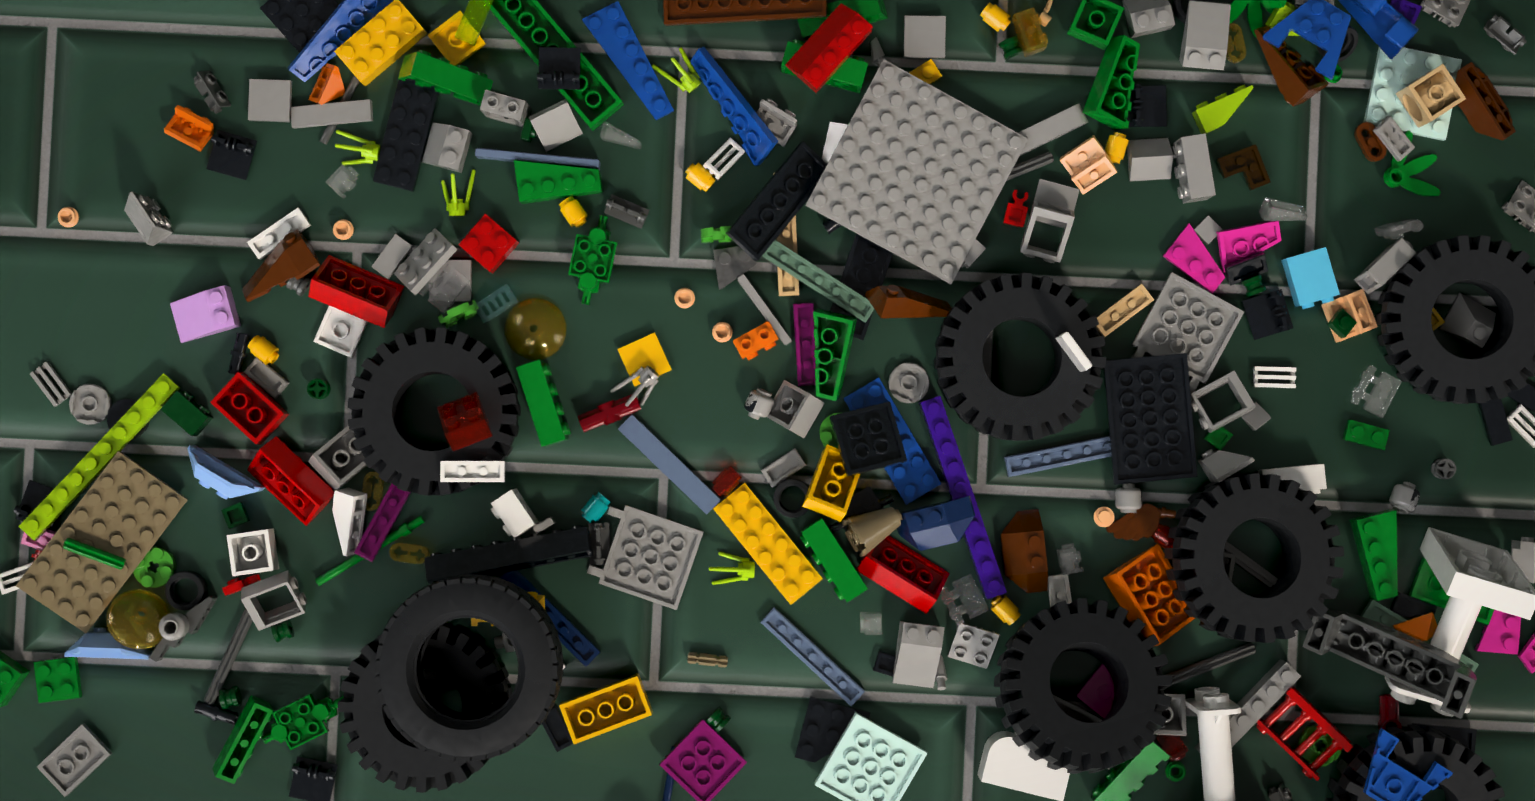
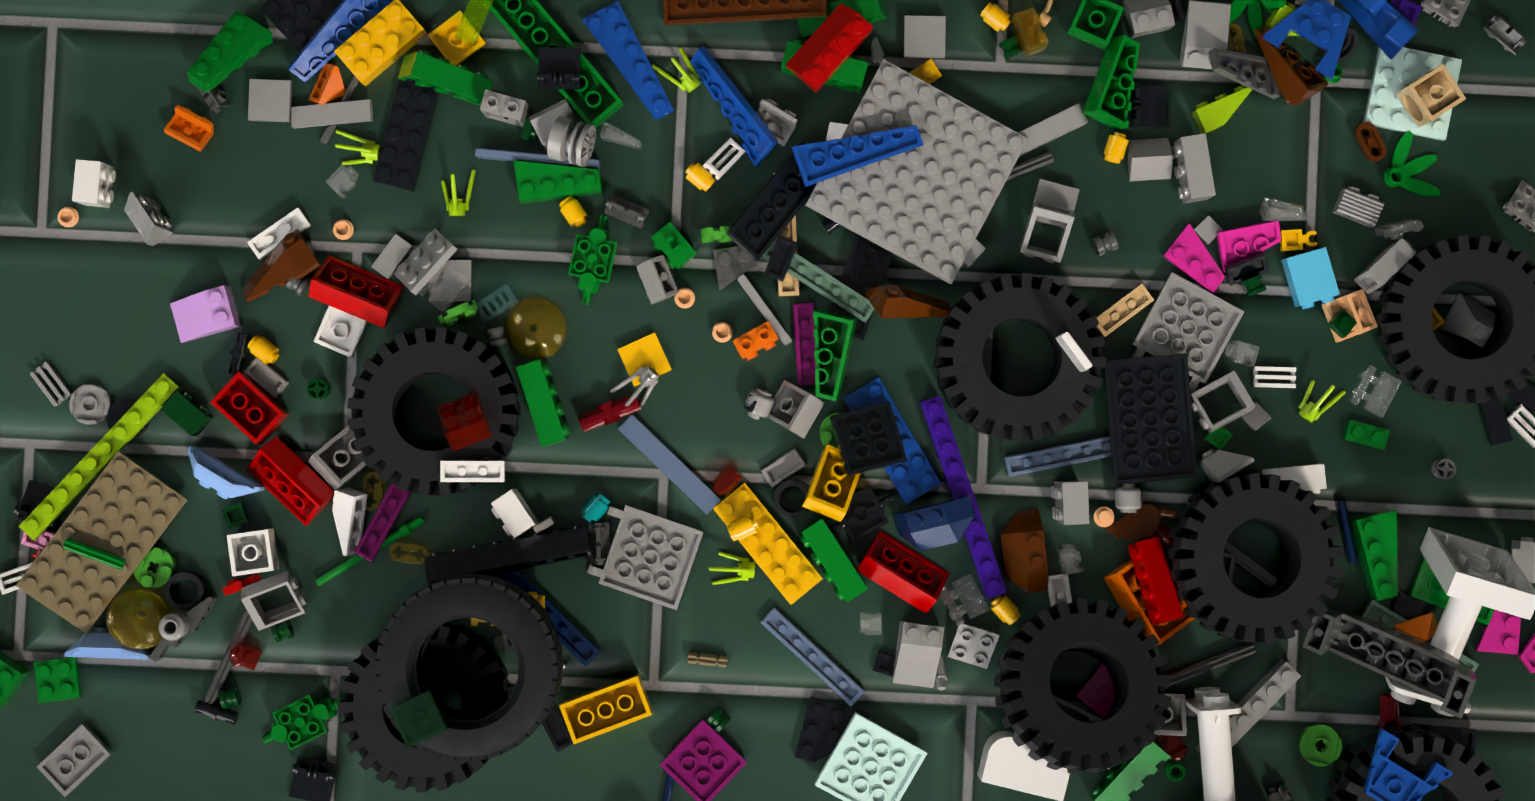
black hinge [206,130,257,180] -> none
green brick [212,695,273,784] -> none
light grey slope [422,123,472,173] -> none
red brick [459,214,519,274] -> none
dark tan cone [842,507,902,557] -> none
light grey tile [888,362,930,404] -> none
red plate [1003,189,1028,228] -> none
light nougat slope [1060,135,1117,195] -> none
dark brown plate [1216,144,1271,190] -> none
black hinge [1242,289,1293,340] -> none
red fence [1256,686,1353,781] -> none
light grey plate [1373,116,1415,161] -> none
light grey head [1389,482,1420,514] -> none
reddish brown wedge [1456,62,1516,141] -> none
none -> white brick [72,159,116,208]
none -> green wedge [187,10,273,93]
none -> clear red bracket [229,642,262,670]
none -> clear green plate [389,690,448,749]
none -> dark grey wheel [484,326,508,348]
none -> light grey wheel [547,116,596,167]
none -> light grey brick [636,255,679,304]
none -> green brick [651,222,697,270]
none -> yellow brick [727,514,759,541]
none -> black tile [764,235,798,282]
none -> blue wing [791,125,924,187]
none -> light grey brick [1051,480,1090,525]
none -> dark grey wheel [1091,230,1119,256]
none -> red brick [1128,537,1184,626]
none -> dark grey wing [1209,48,1280,99]
none -> clear brick [1225,340,1260,367]
none -> yellow plate [1280,229,1317,252]
none -> lime plant [1298,380,1346,423]
none -> light grey brick [1332,186,1384,228]
none -> dark blue bar [1338,501,1357,564]

